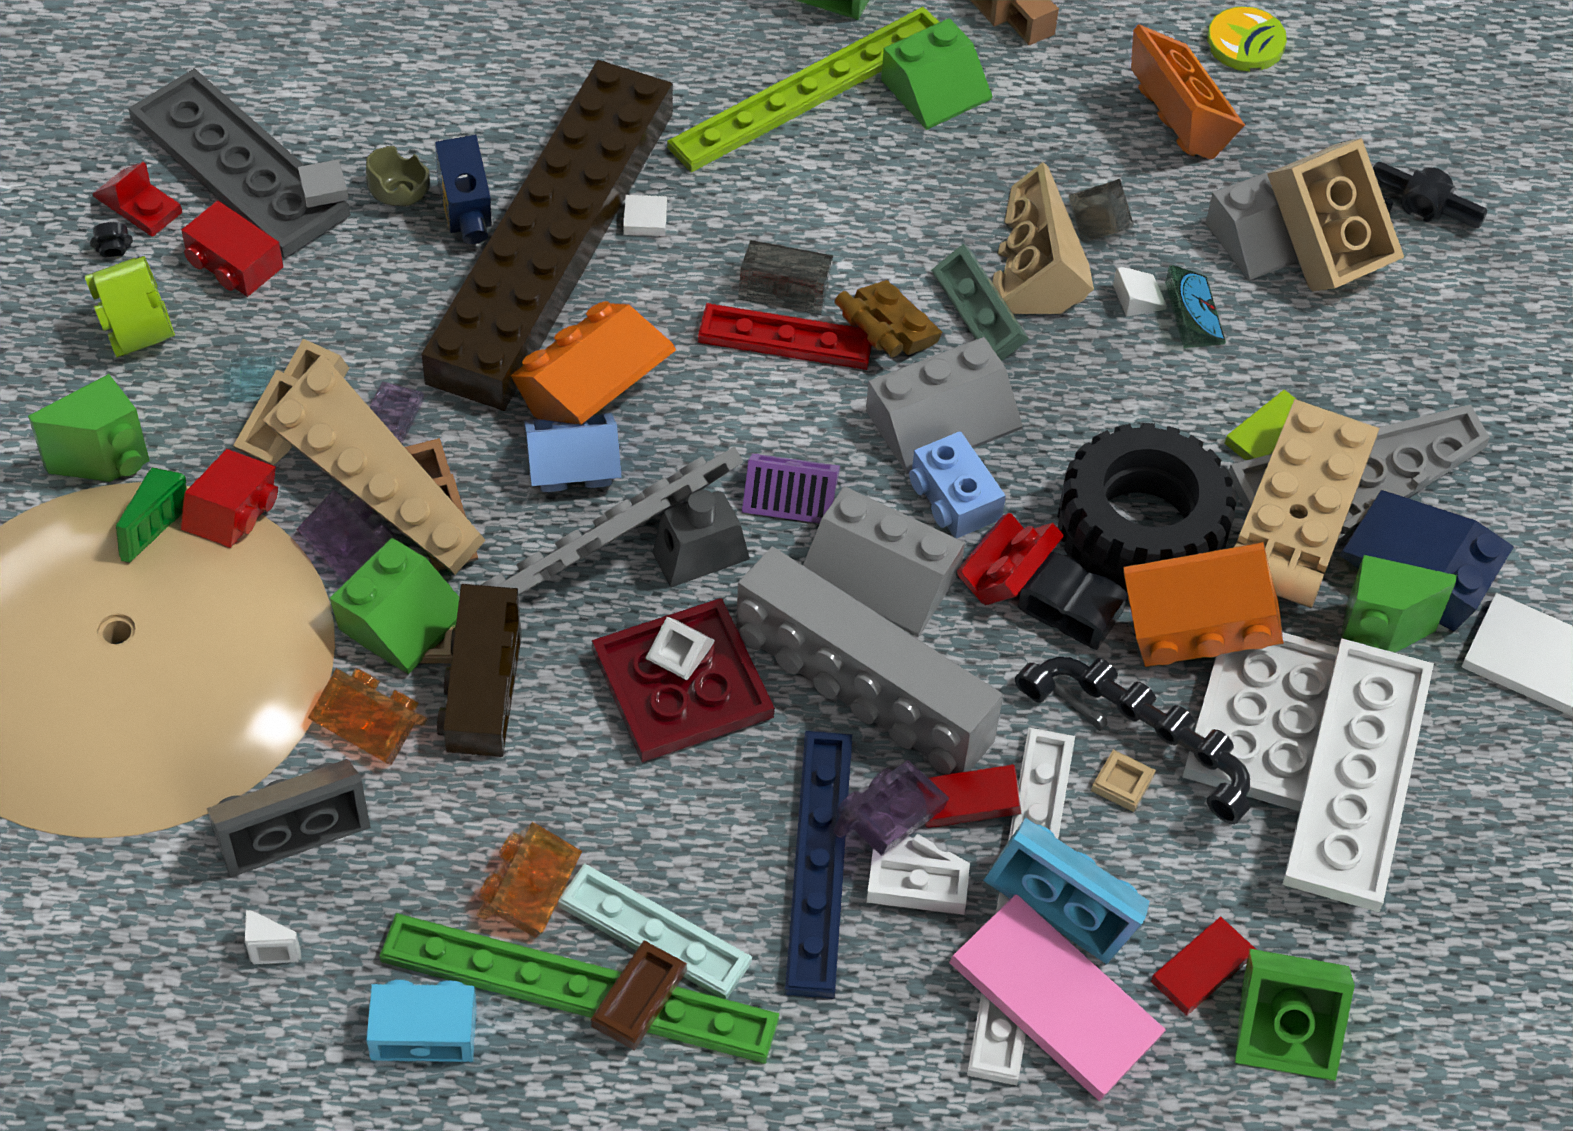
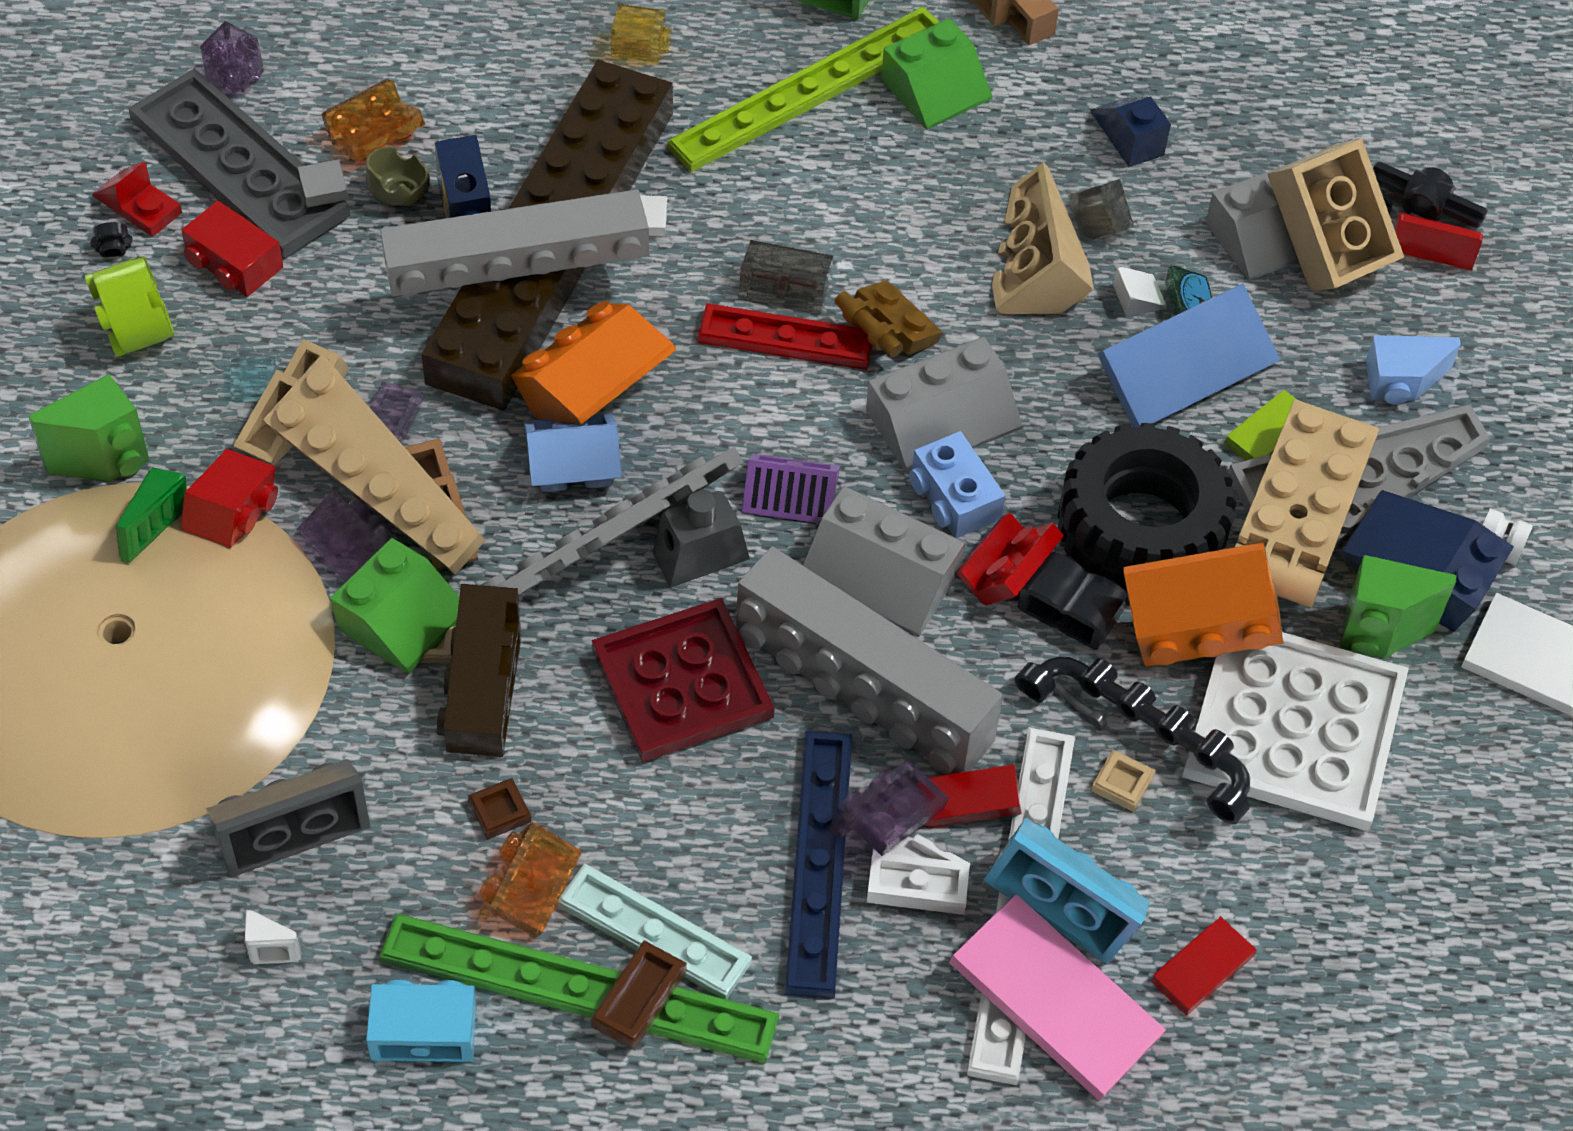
clear orange bracket [308,668,428,765] -> none
white slope [646,617,715,680] -> none
sand green tile [931,244,1029,361] -> none
orange slope [1131,24,1245,160] -> none
tile [1207,6,1287,71] -> none
bright green slope [1235,948,1355,1081] -> none
white plate [1282,638,1434,912] -> none
none -> clear purple brick [200,21,264,94]
none -> clear orange bracket [321,79,425,161]
none -> light grey brick [380,189,649,296]
none -> reddish brown tile [468,778,532,840]
none -> clear yellow brick [610,3,672,65]
none -> dark blue slope [1090,96,1171,167]
none -> medium blue tile [1097,283,1281,428]
none -> light blue slope [1366,335,1461,405]
none -> red panel [1395,213,1483,271]
none -> white wheel [1483,508,1533,566]

